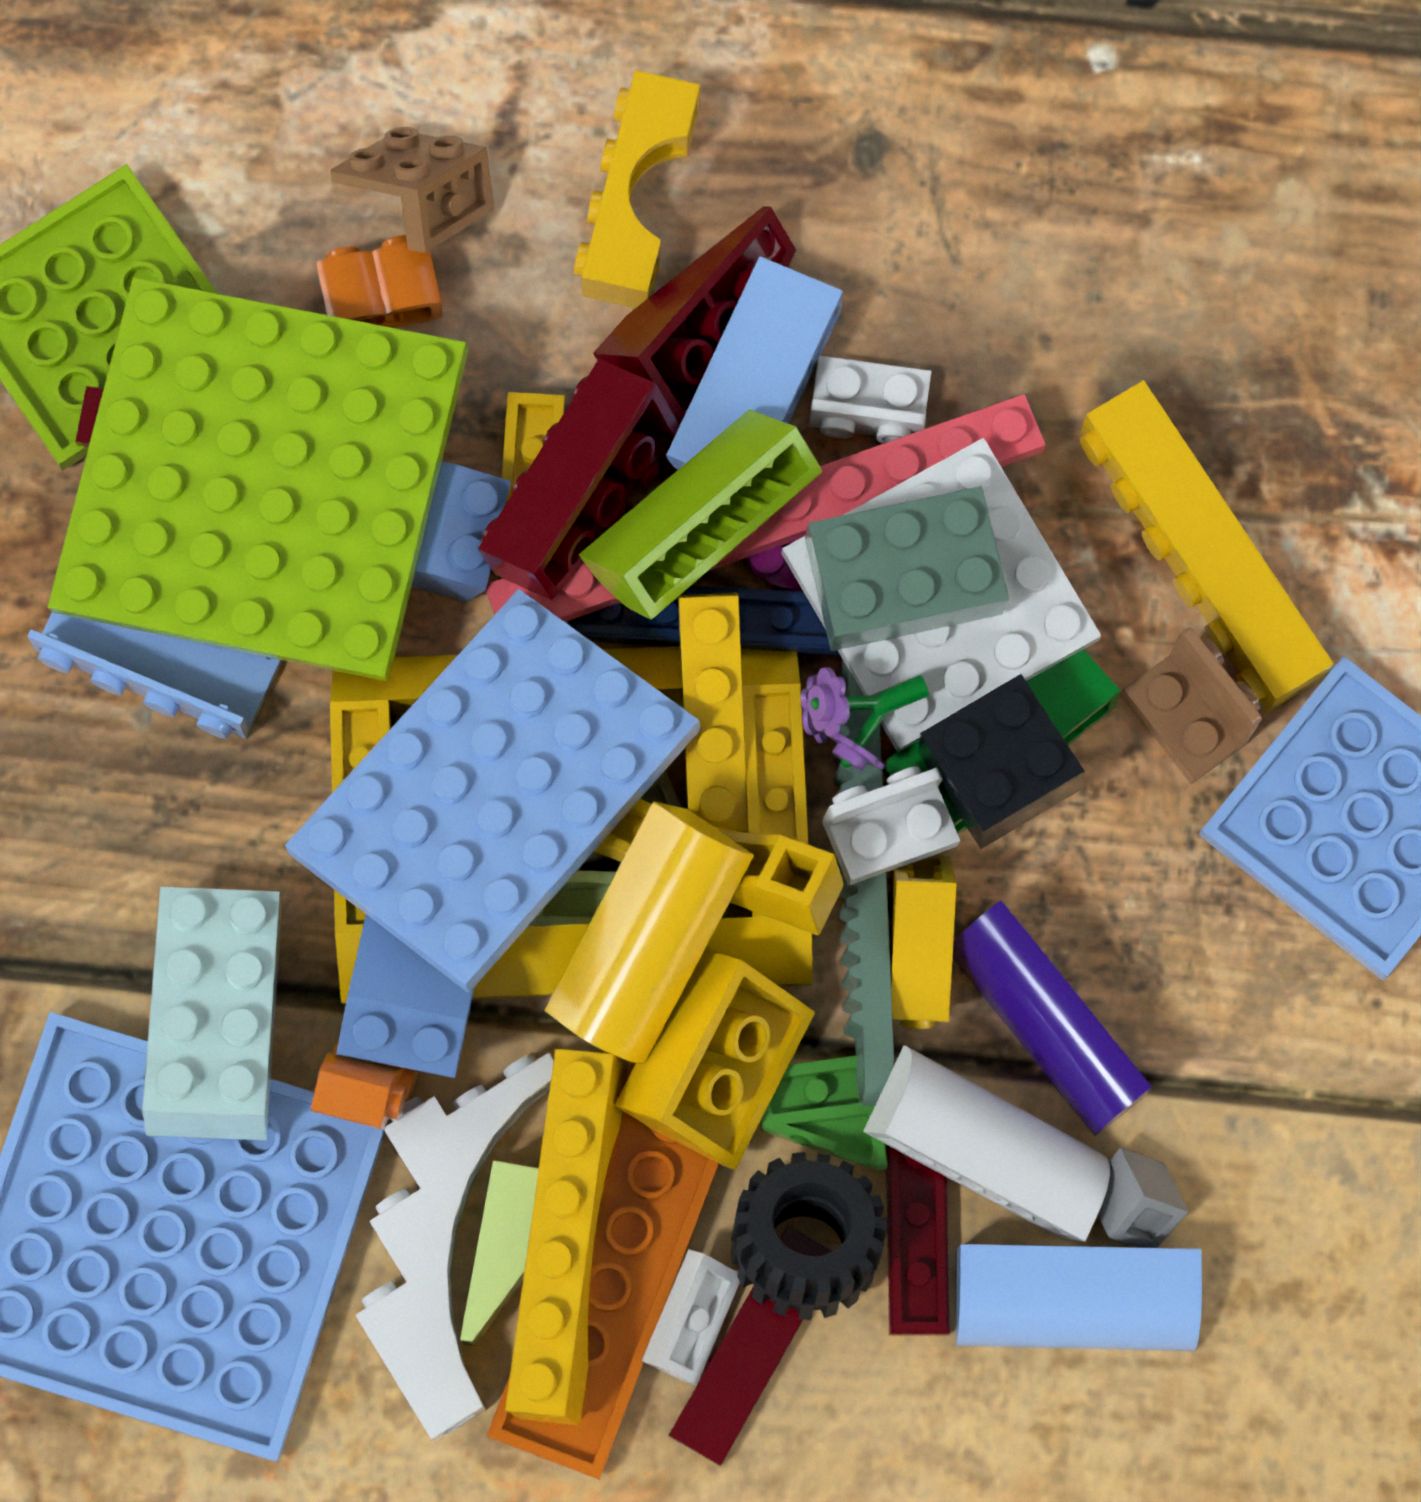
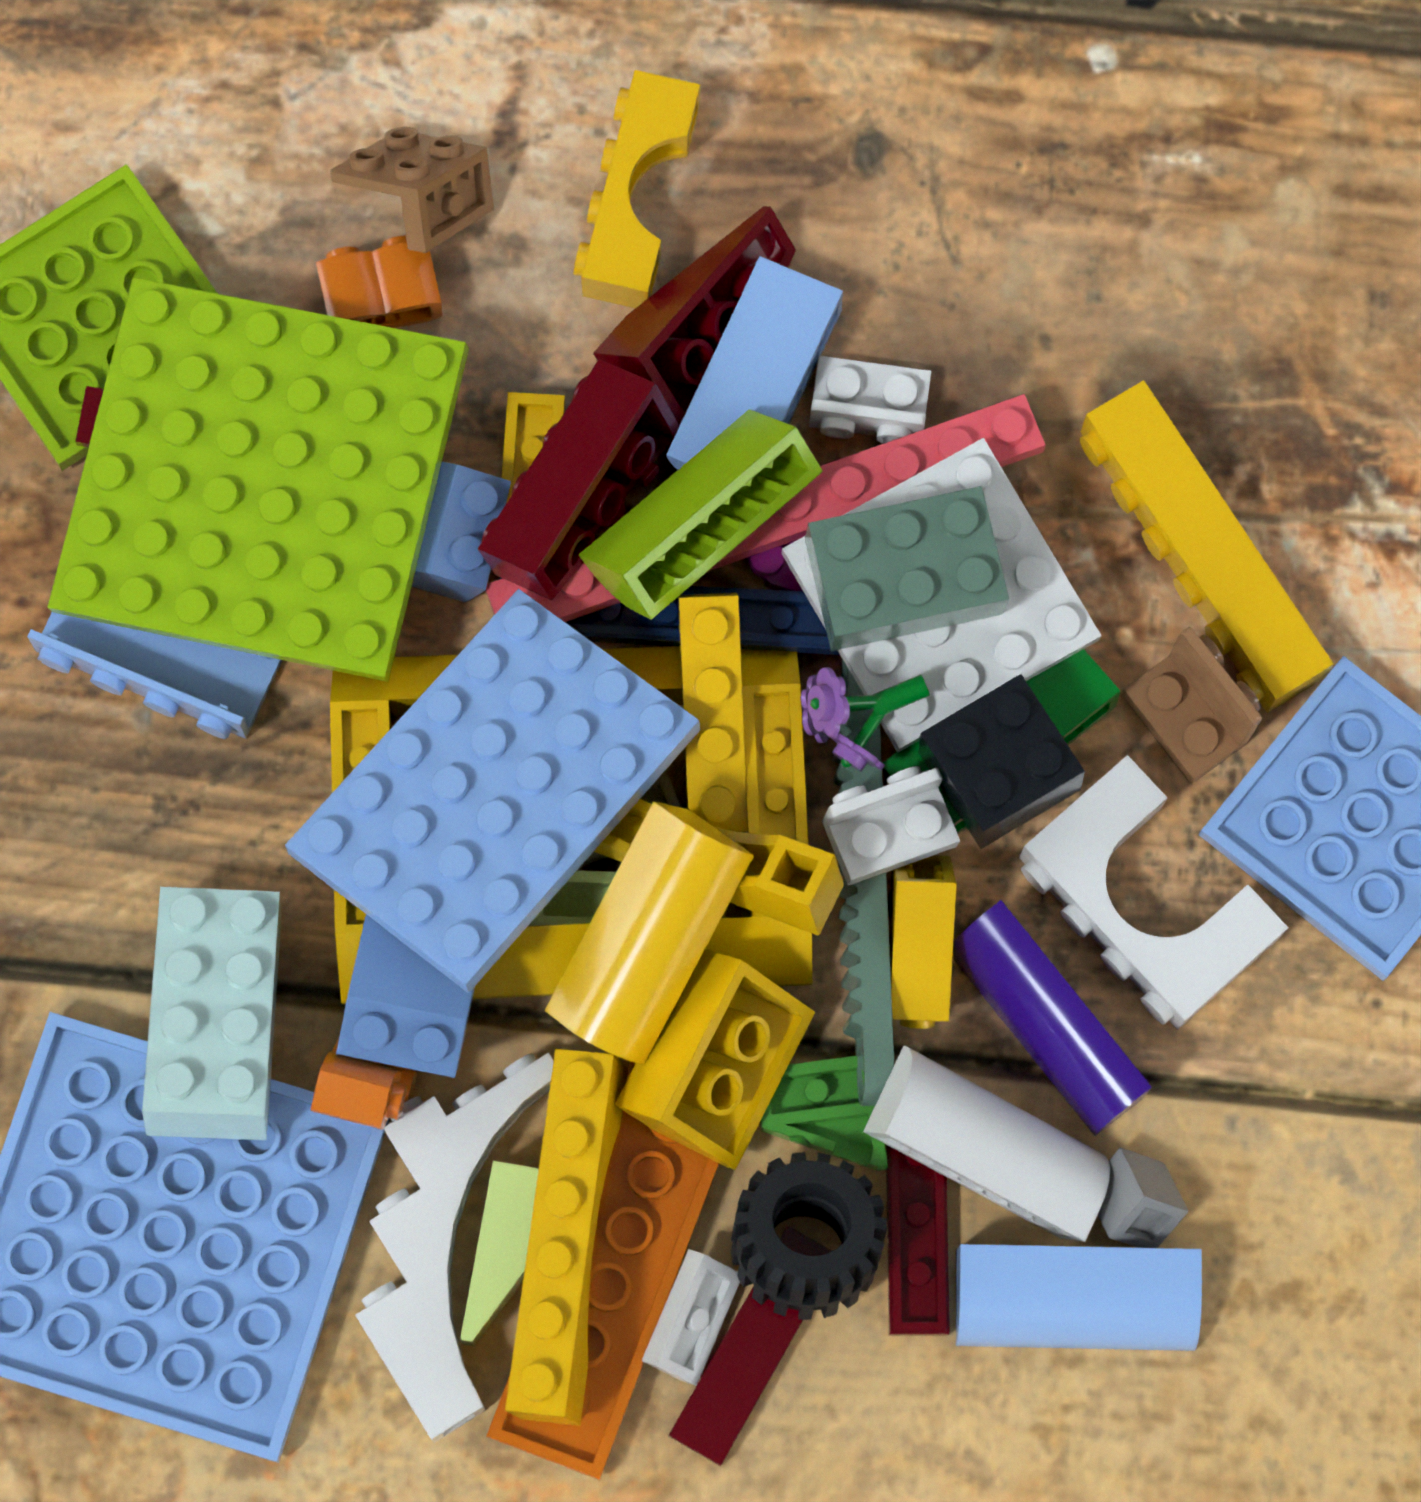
none -> white arch [1019,755,1288,1030]

